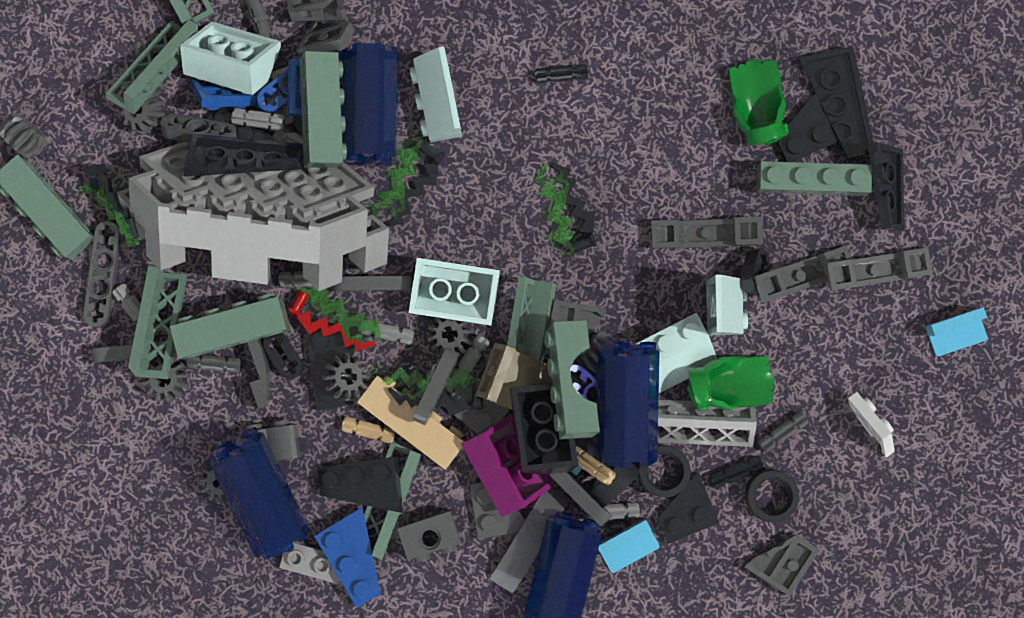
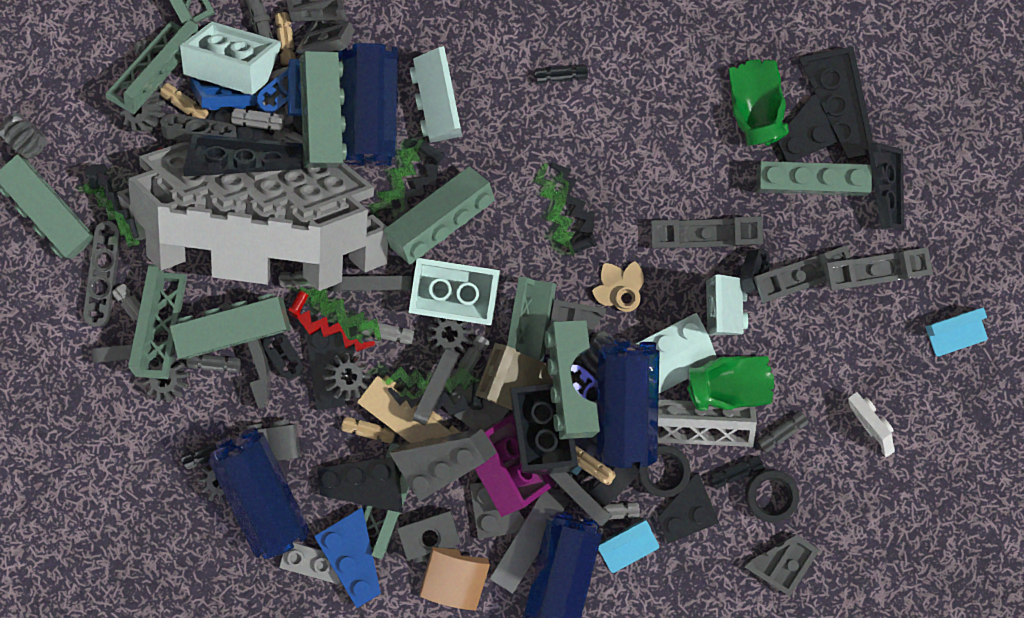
none -> tan axle [159,83,209,119]
none -> black axle [181,438,235,469]
none -> tan axle [275,12,296,66]
none -> sand green brick [384,166,495,265]
none -> dark grey wedge [389,428,497,501]
none -> medium nougat slope [419,547,490,611]
none -> tan plate [592,261,644,312]

